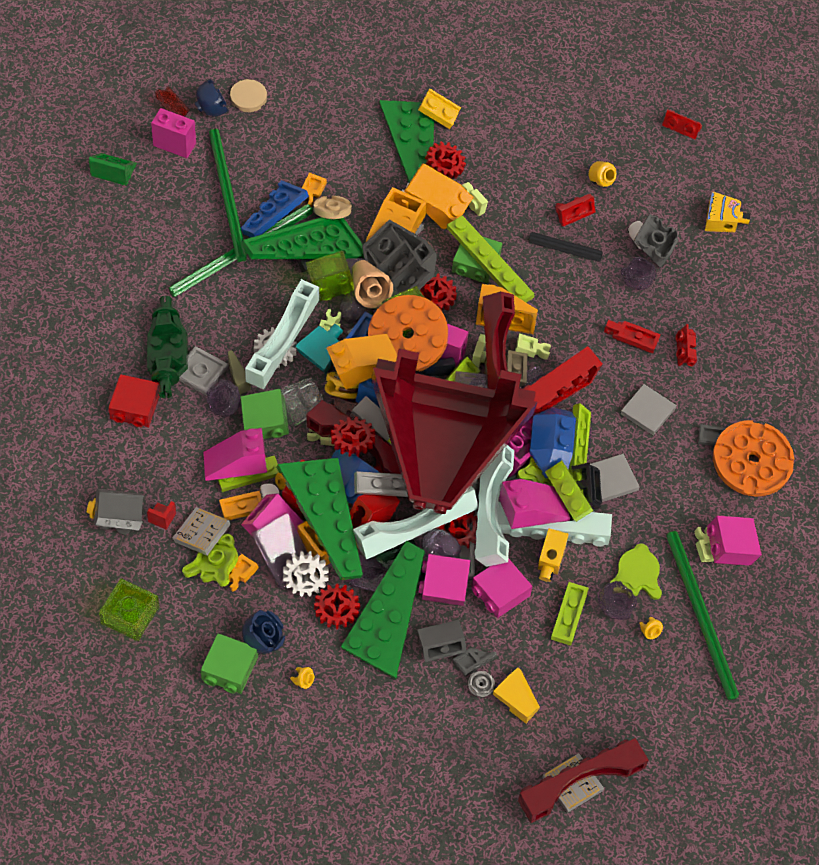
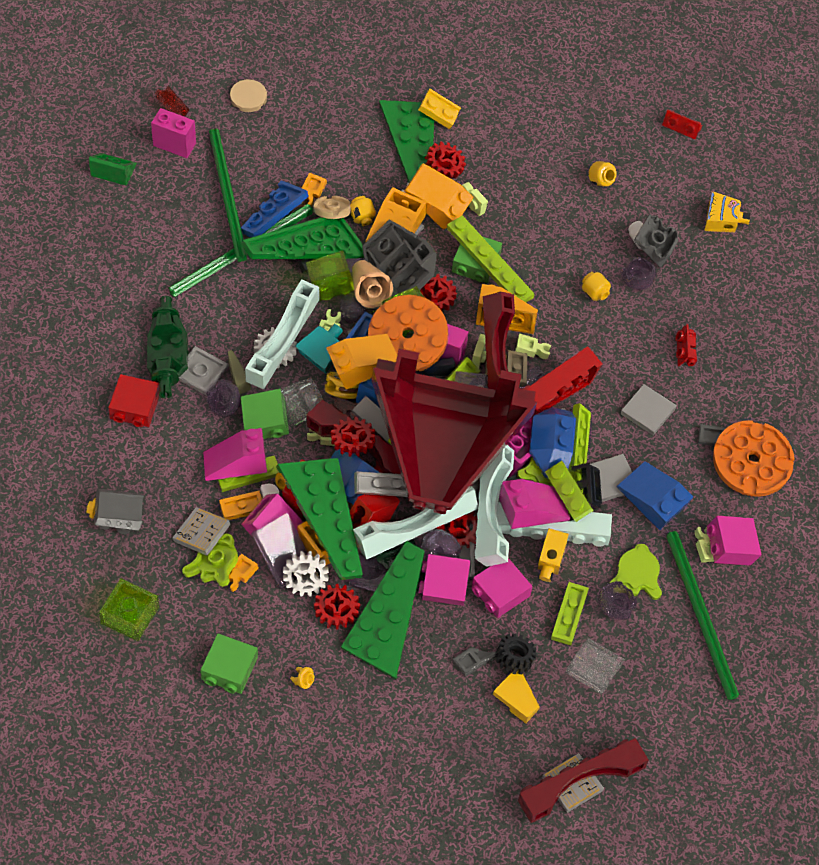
red panel [147,501,176,530] -> none
dark blue cylinder [195,78,229,117] -> none
dark blue cylinder [242,610,285,654] -> none
dark grey brick [417,620,467,662] -> none
light grey plate [468,671,495,697] -> none
black axle [528,232,603,262] -> none
red tile [555,194,596,227] -> none
red hinge [604,320,661,354] -> none
yellow plate [640,617,663,639] -> none
none -> yellow head [350,196,376,226]
none -> black tyre [495,634,537,674]
none -> clear slope [565,638,625,694]
none -> yellow head [582,272,611,301]
none -> blue slope [617,461,693,530]

